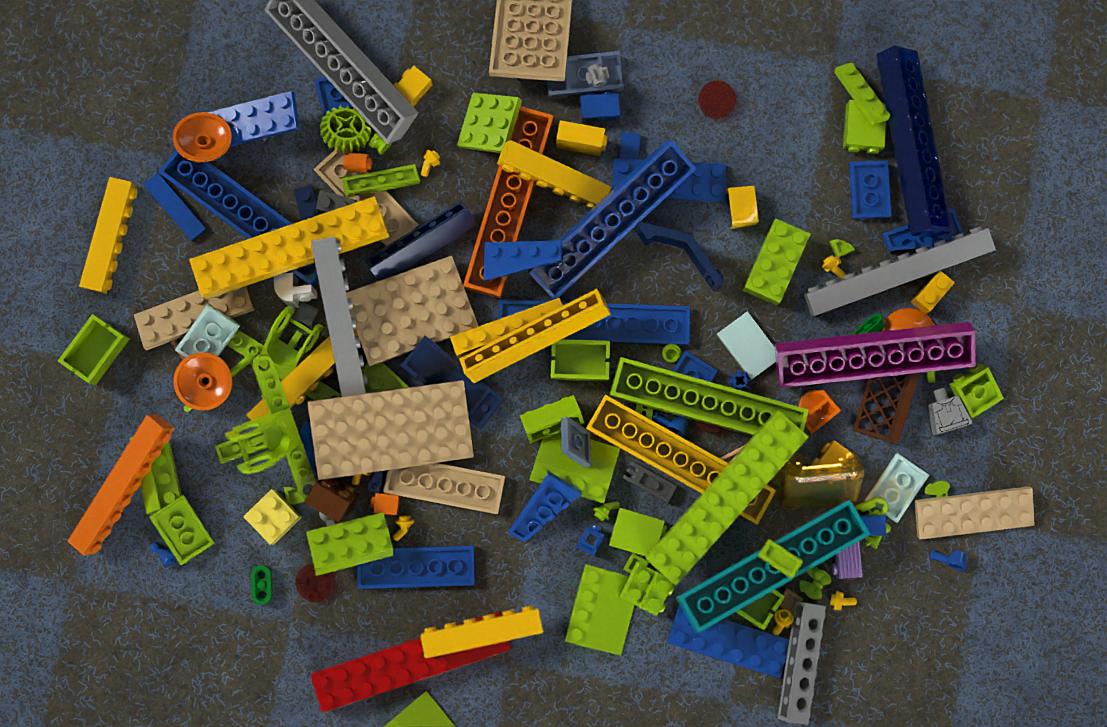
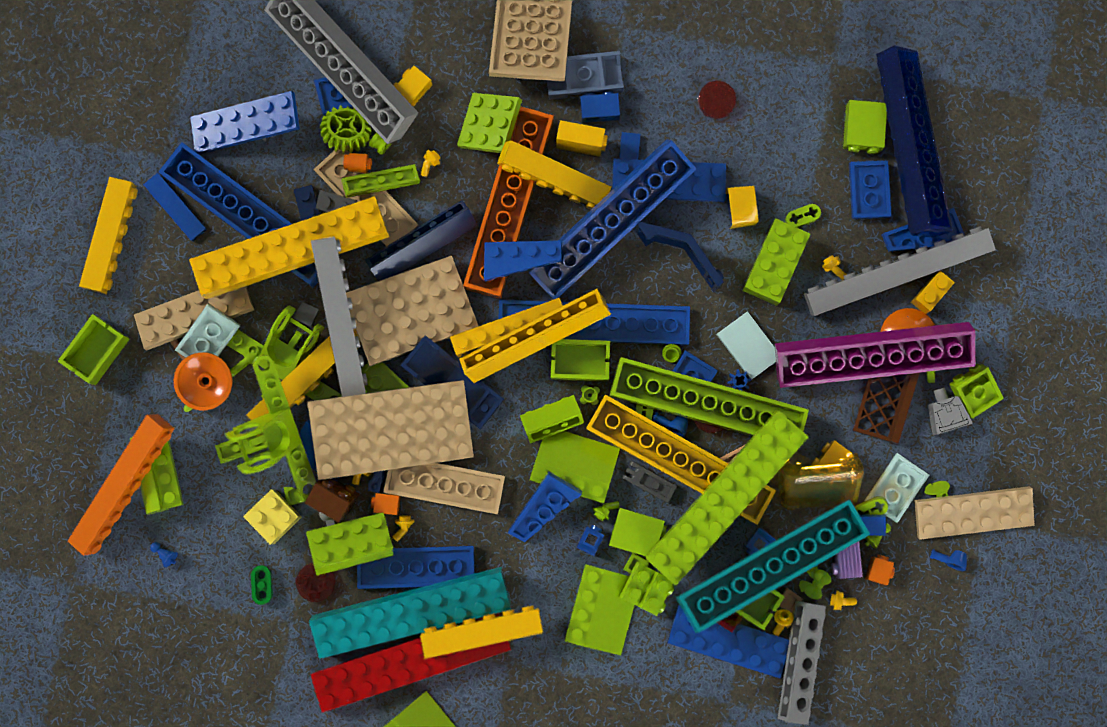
lime tile [149,495,214,565] -> none
orange dish [173,112,232,162] -> none
white brick [274,272,317,308] -> none
sand blue plate [560,416,591,468] -> none
light grey gear [586,63,610,87] -> none
lime tile [758,539,803,579] -> none
orange slope [798,390,841,434] -> none
lime tile [829,239,855,258] -> none
lime plate [834,62,890,125] -> none
green plate [852,314,886,335] -> none
none -> teal brick [309,567,511,659]
none -> lime plate [580,385,600,405]
none -> dark red tile [717,612,743,632]
none -> blue window [744,527,776,555]
none -> lime beam [785,204,821,228]
none -> orange brick [865,554,895,586]

